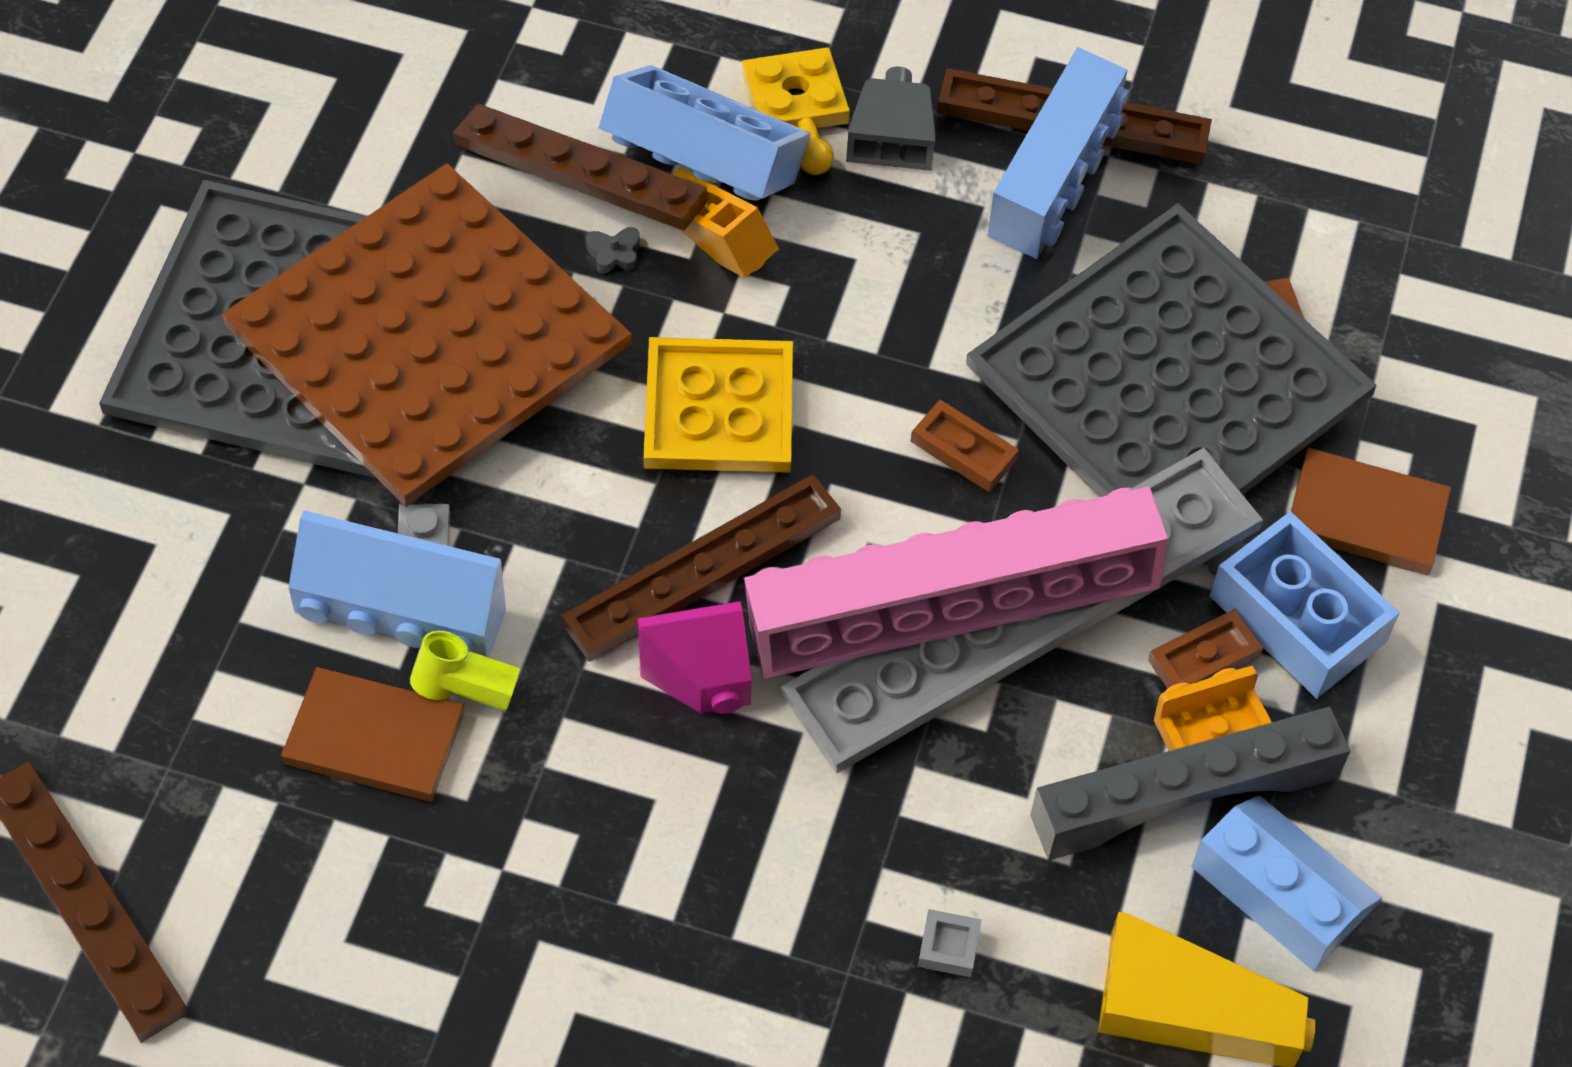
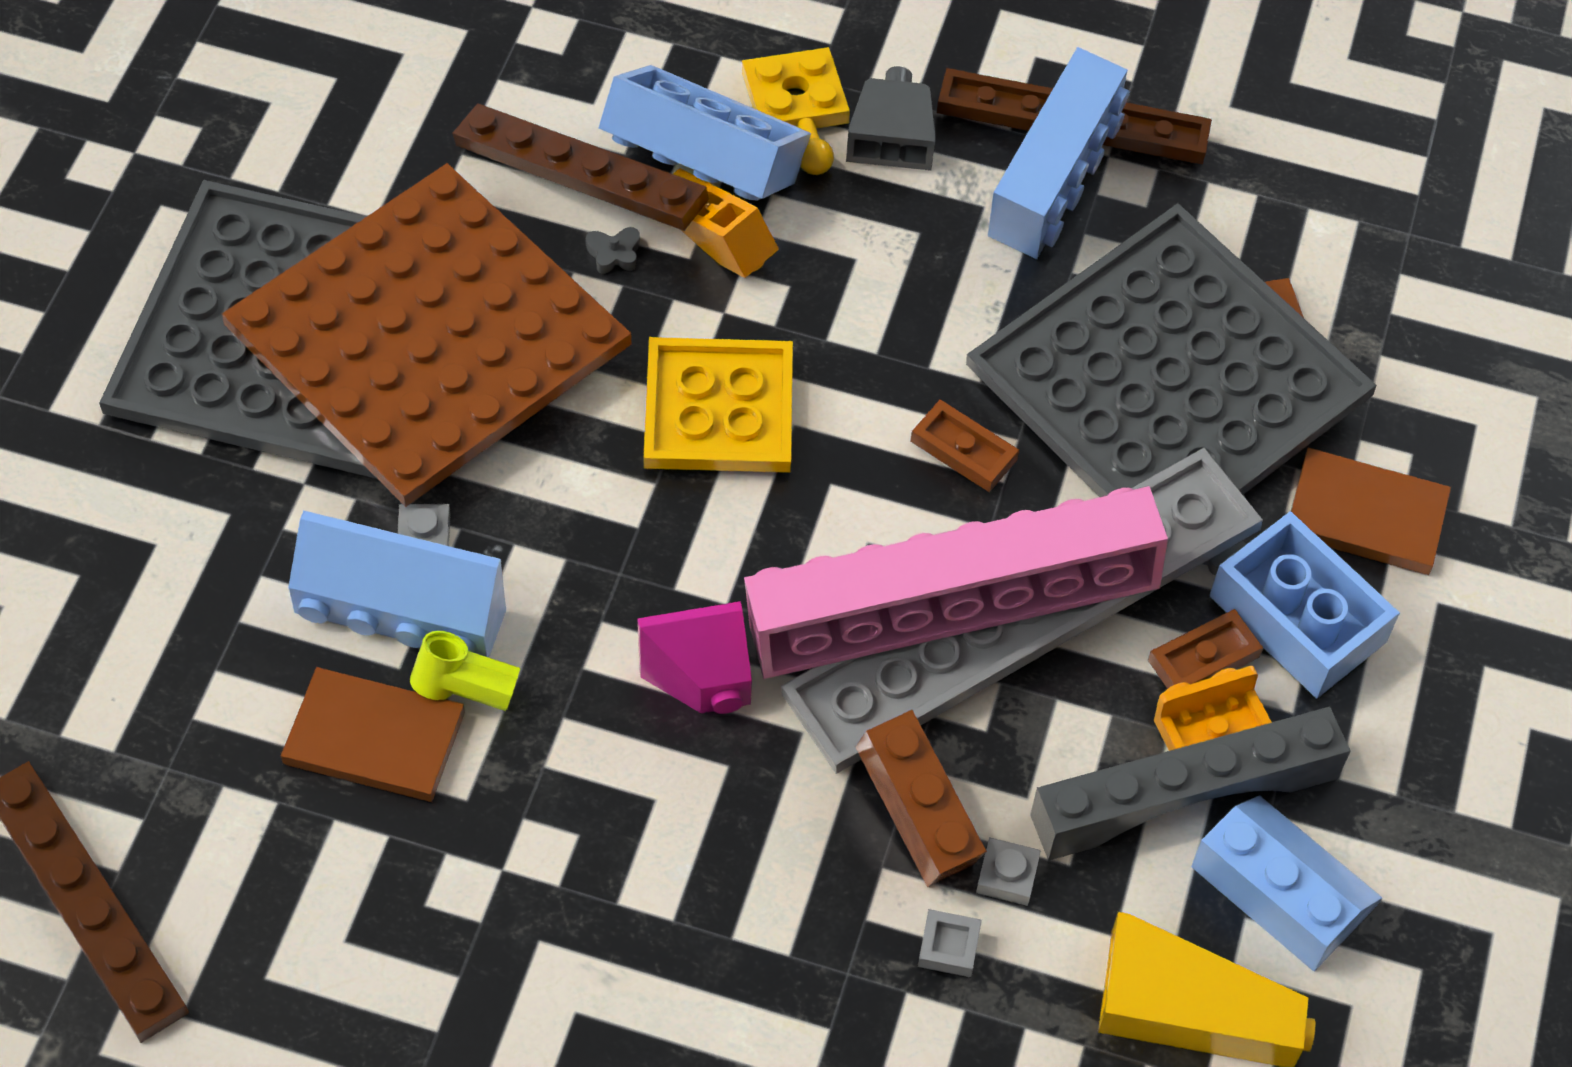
reddish brown plate [562,474,841,662] -> none
none -> dark orange brick [855,710,987,887]
none -> light grey plate [976,837,1041,906]

